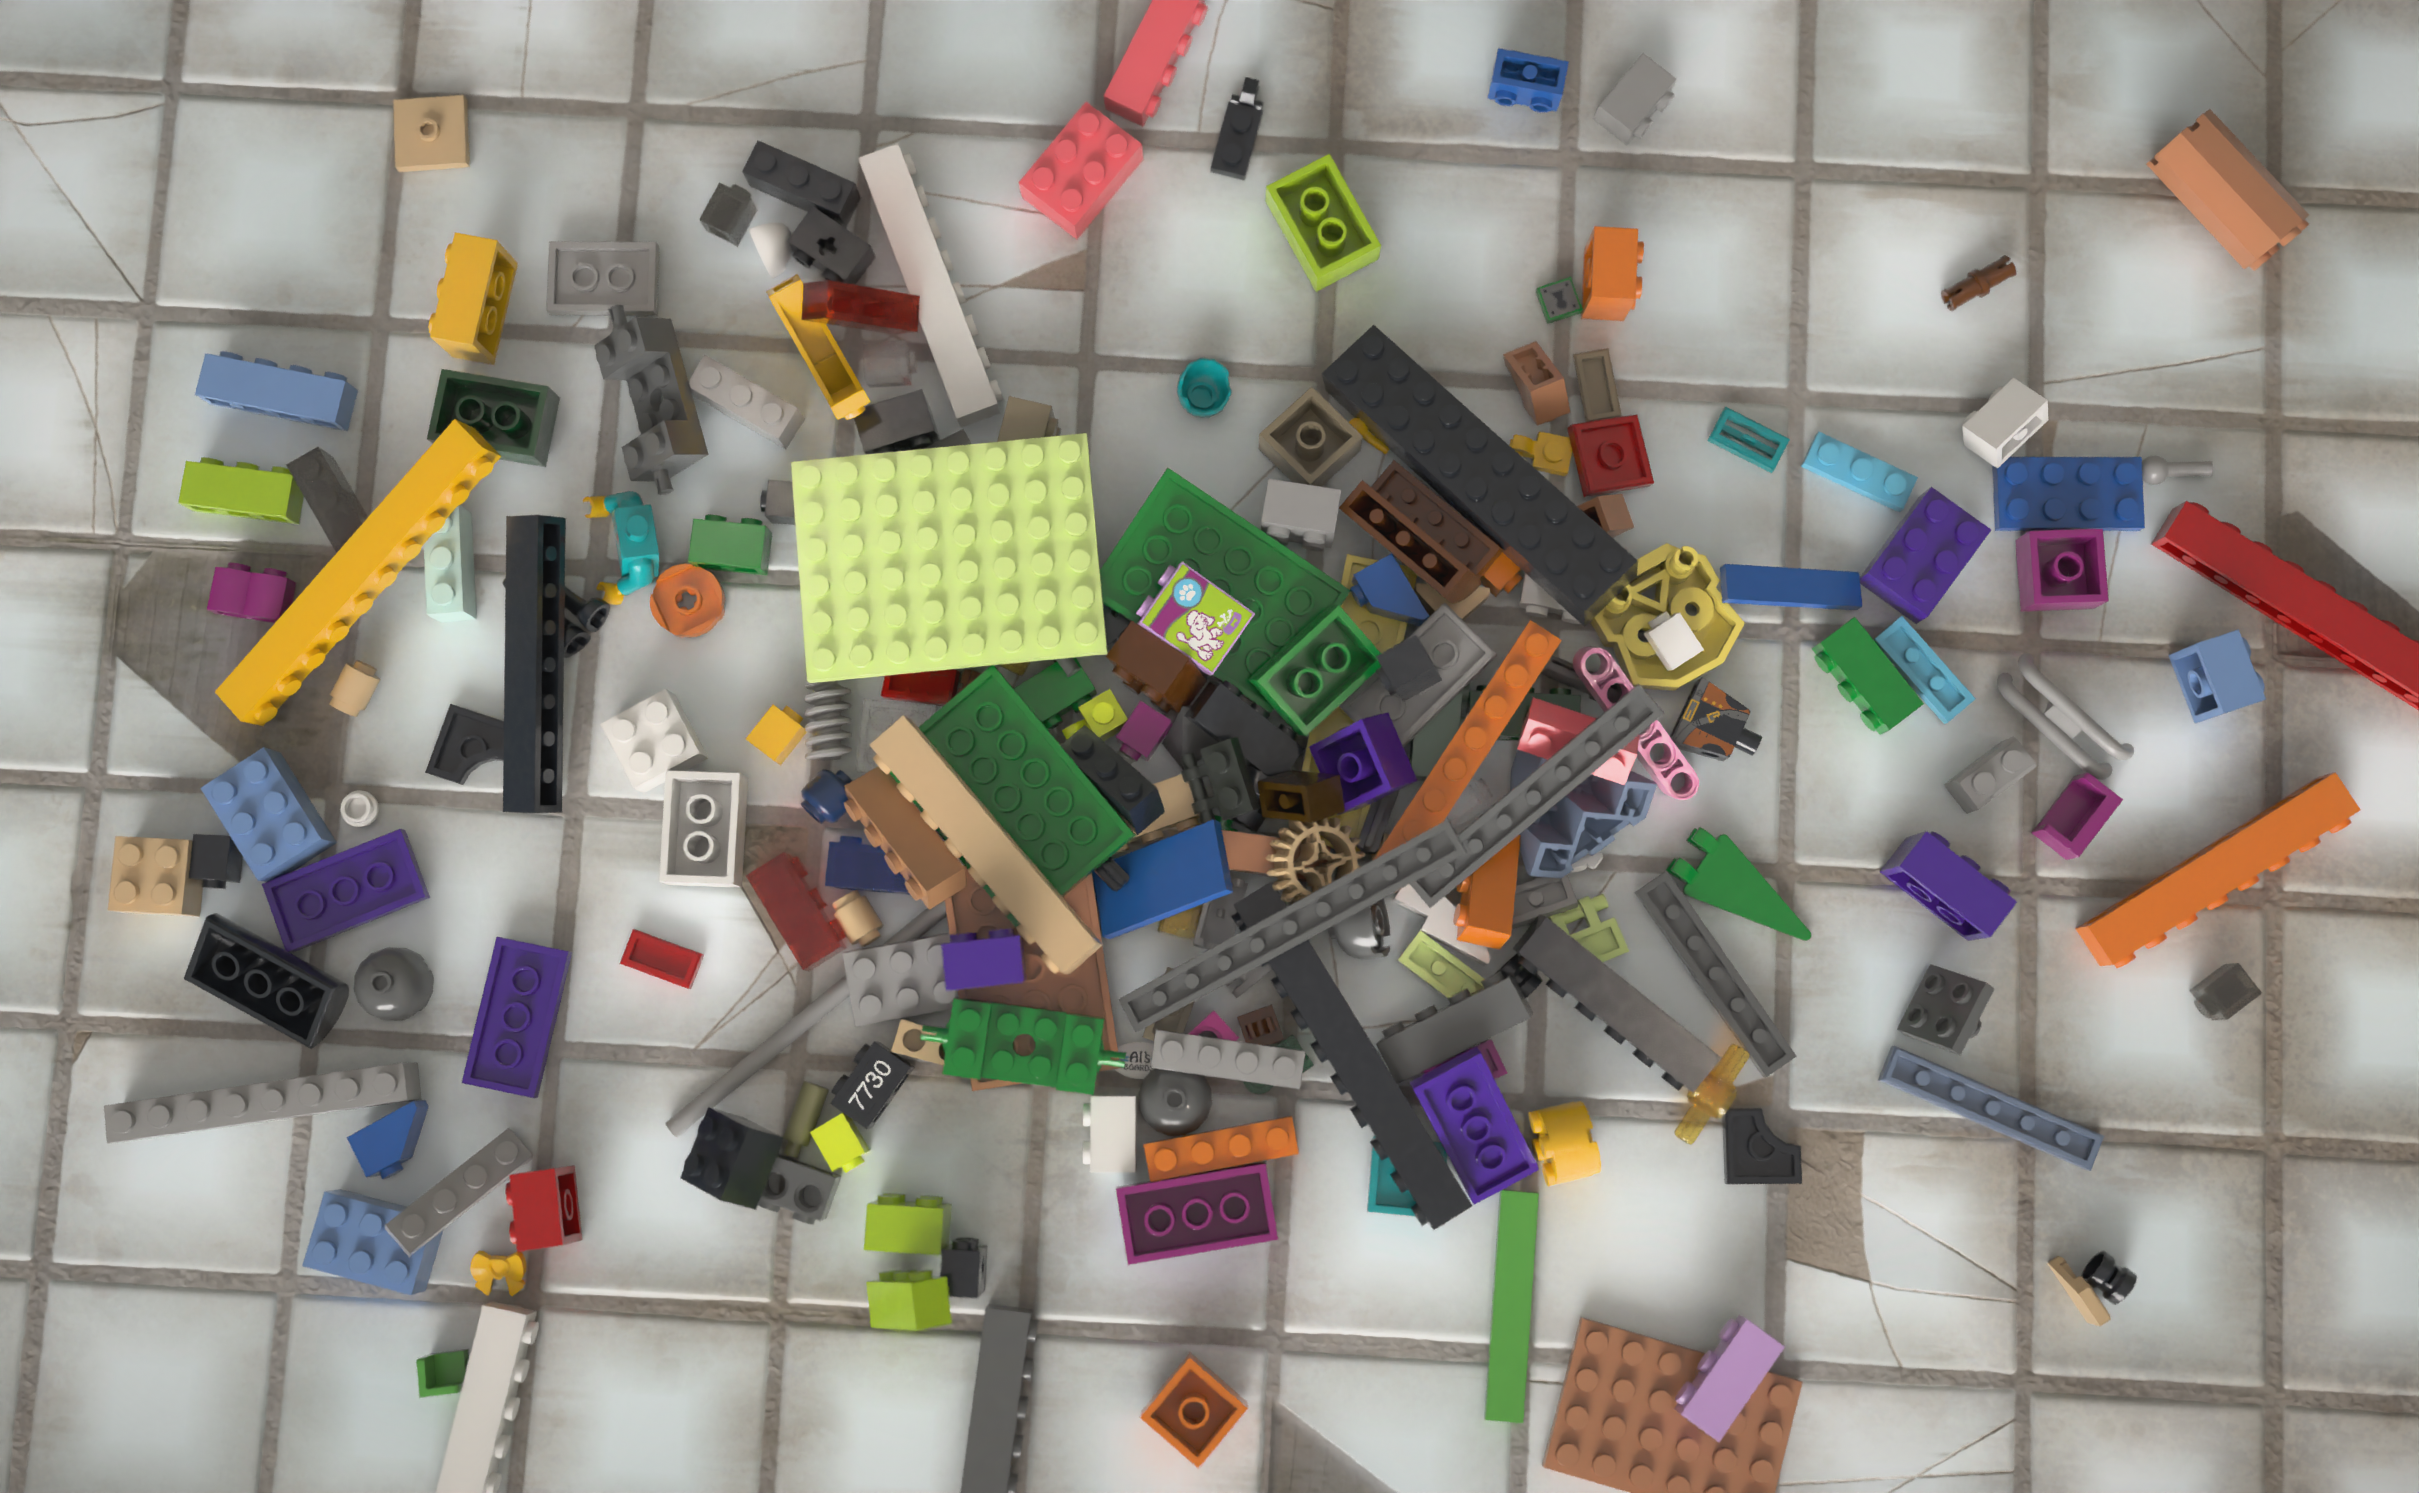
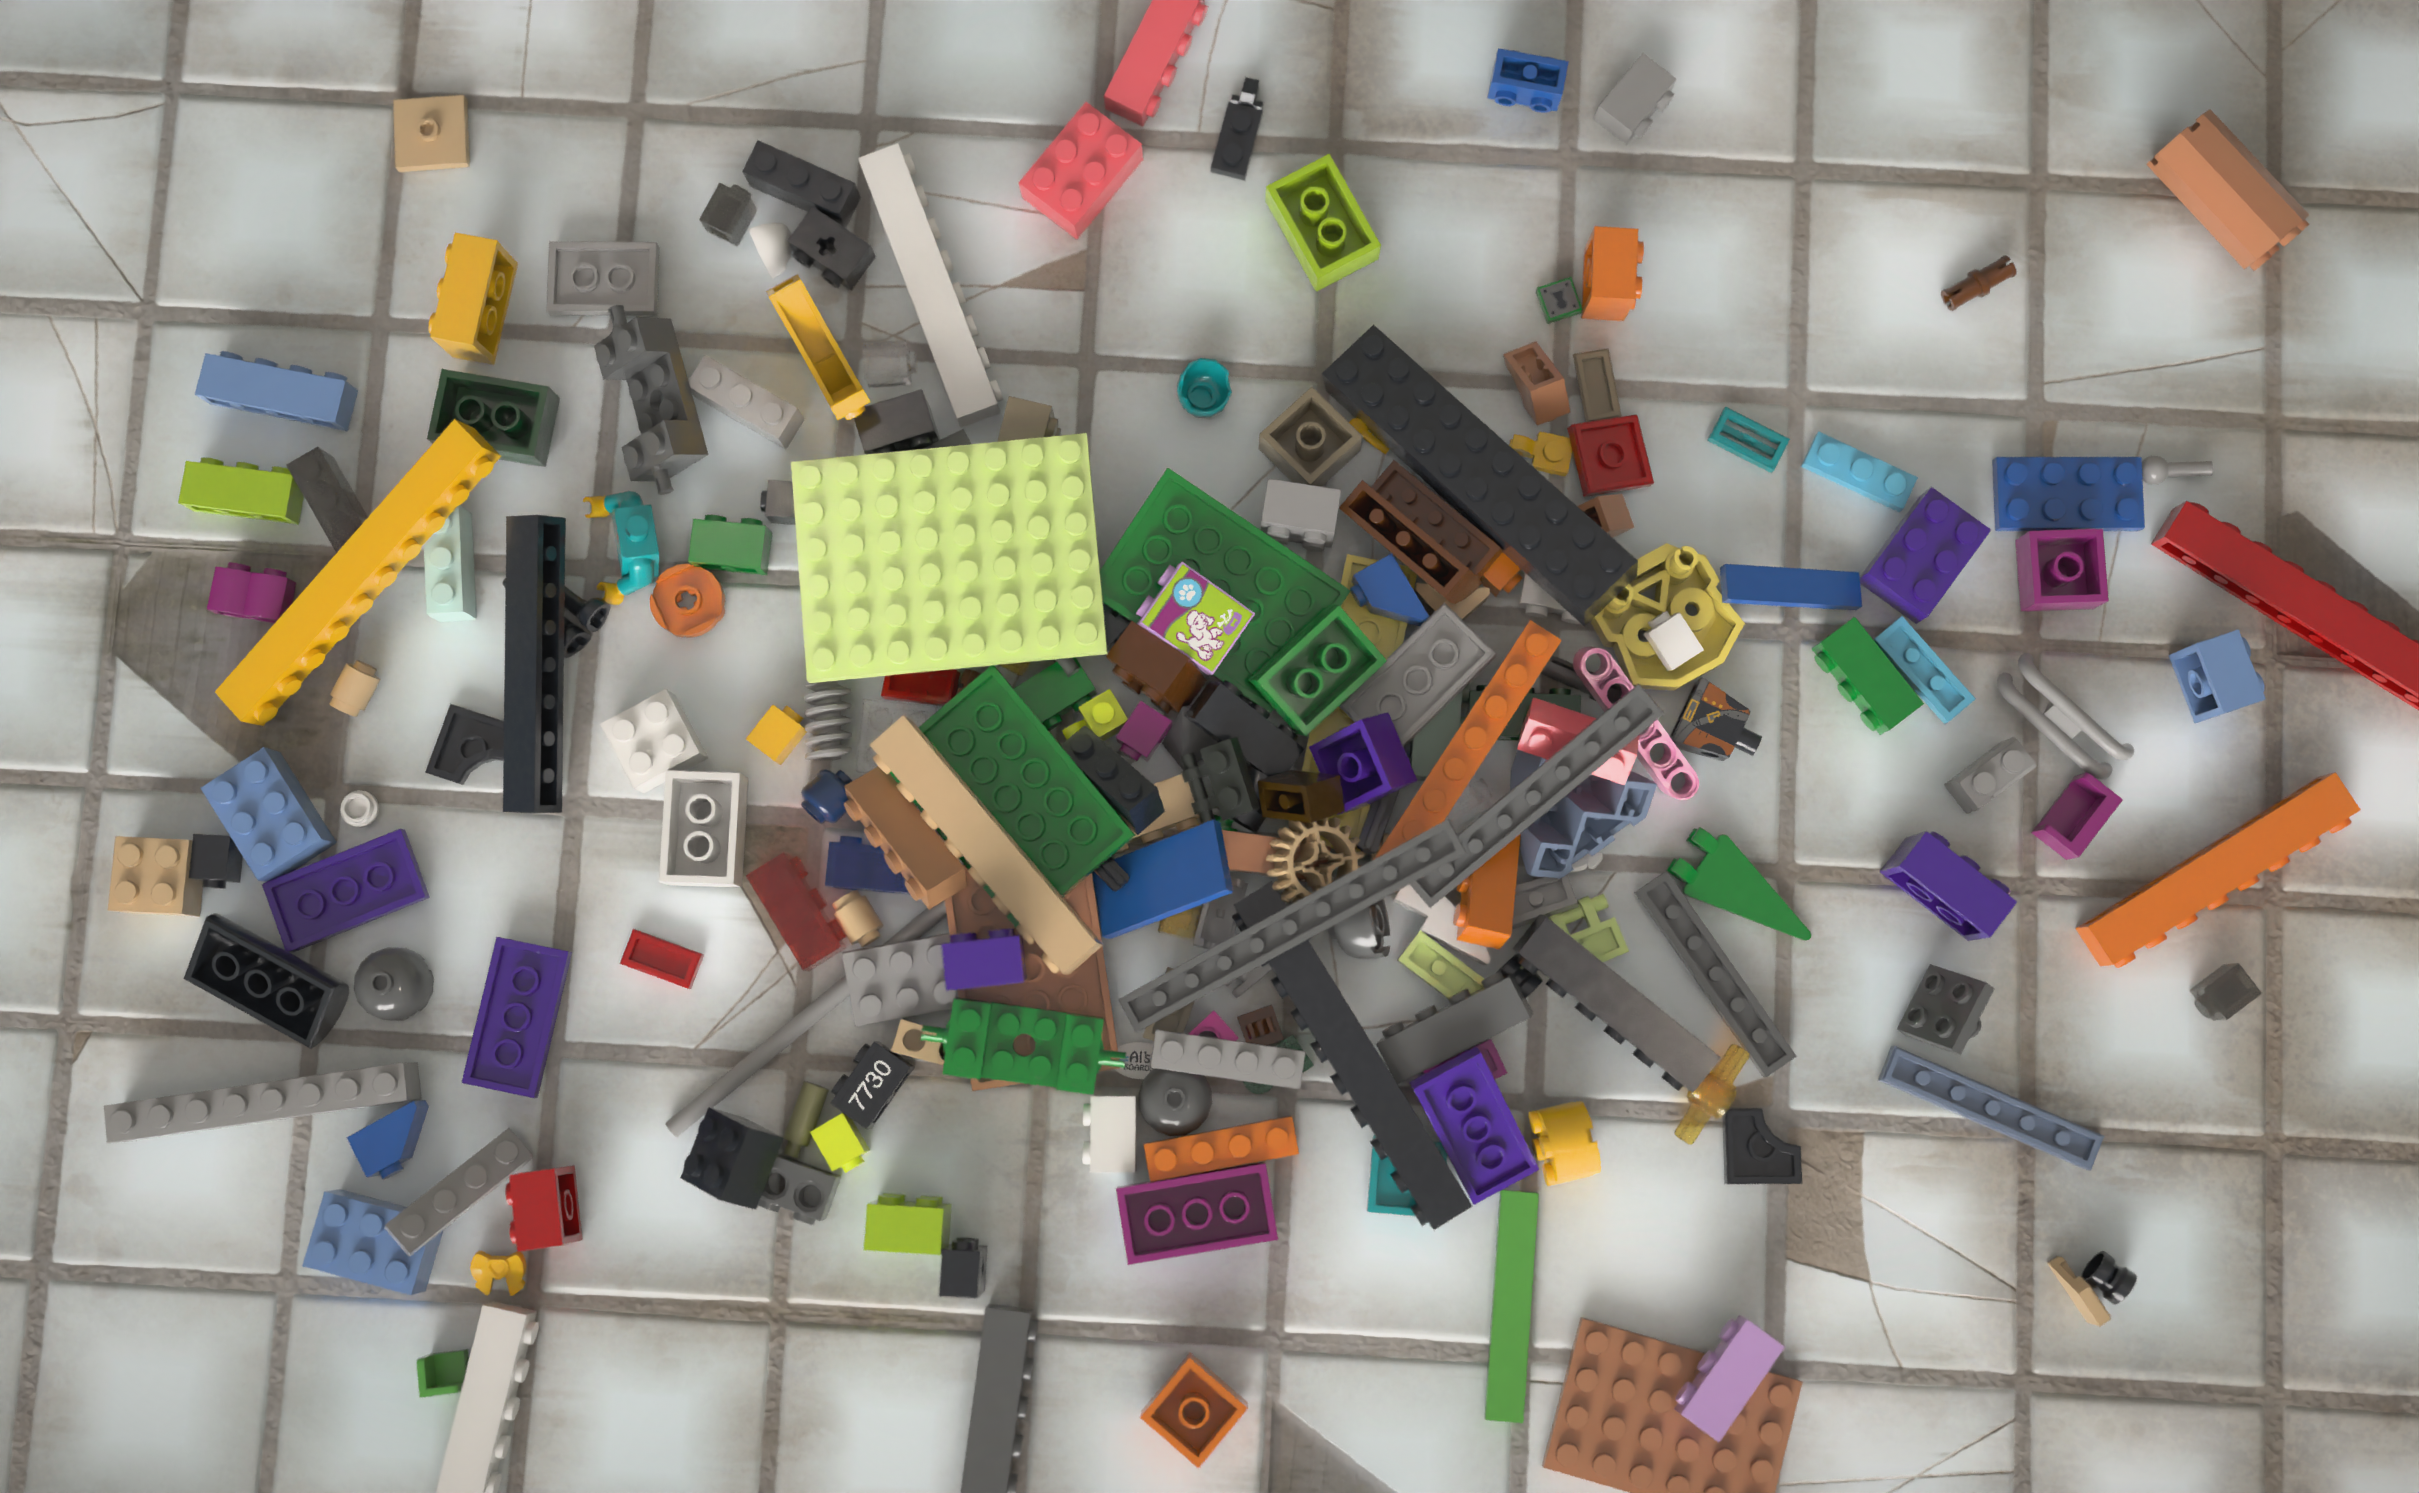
clear red brick [801,280,920,334] -> none
lime brick [866,1270,952,1331] -> none
black brick [1376,635,1442,702] -> none
white brick [1962,378,2048,468] -> none

